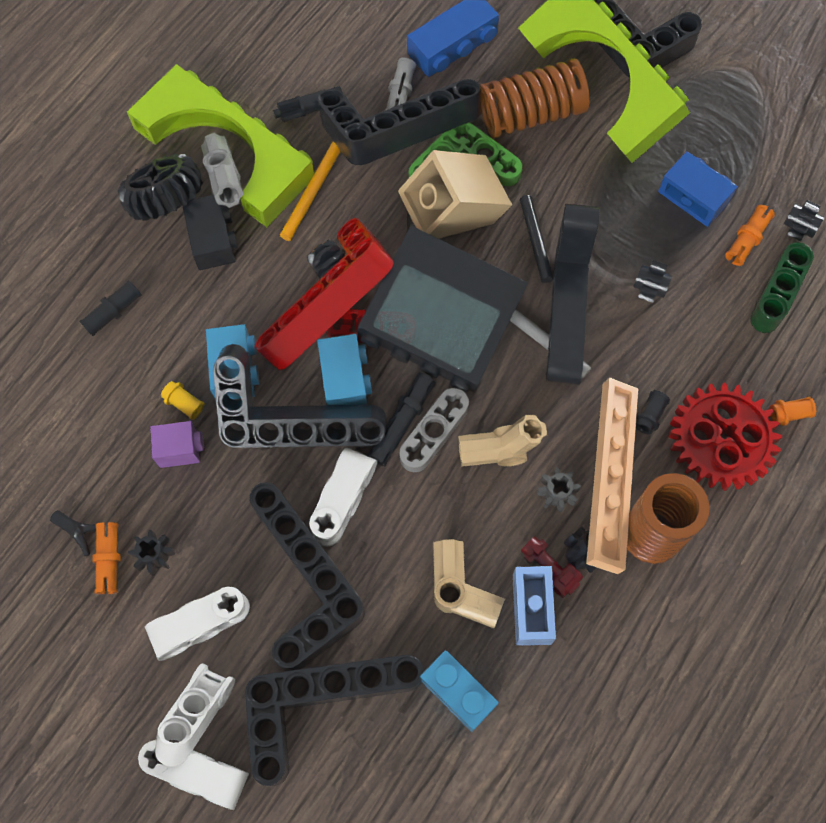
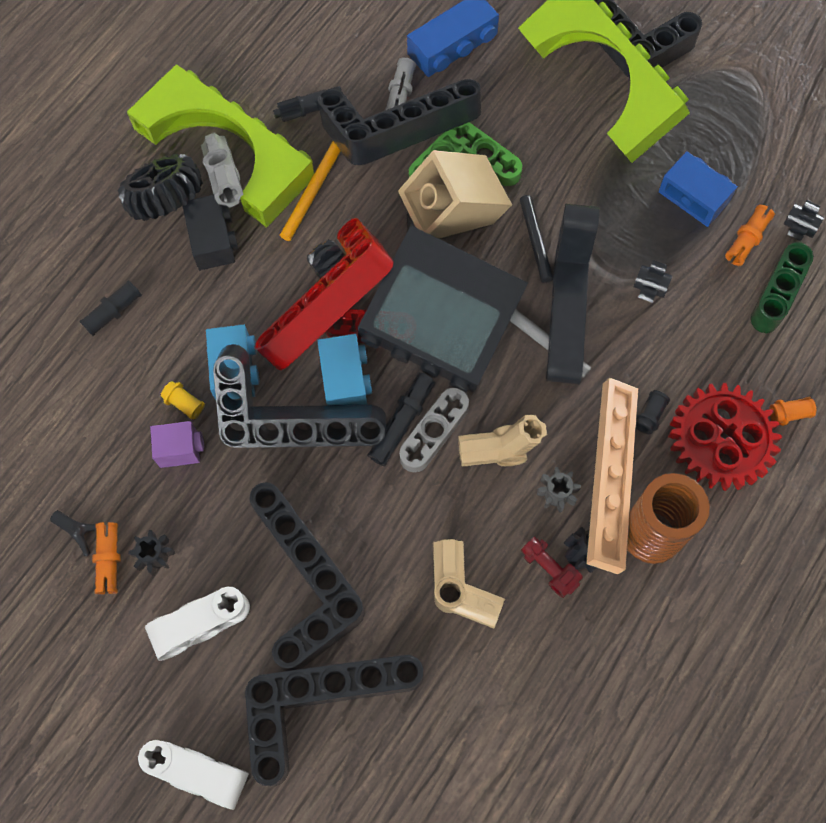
white piece [155,663,235,767] -> none
white piece [309,447,377,547] -> none
dark azure brick [420,650,499,732] -> none
dark orange piece [480,58,590,139] -> none
light blue brick [513,566,556,645] -> none

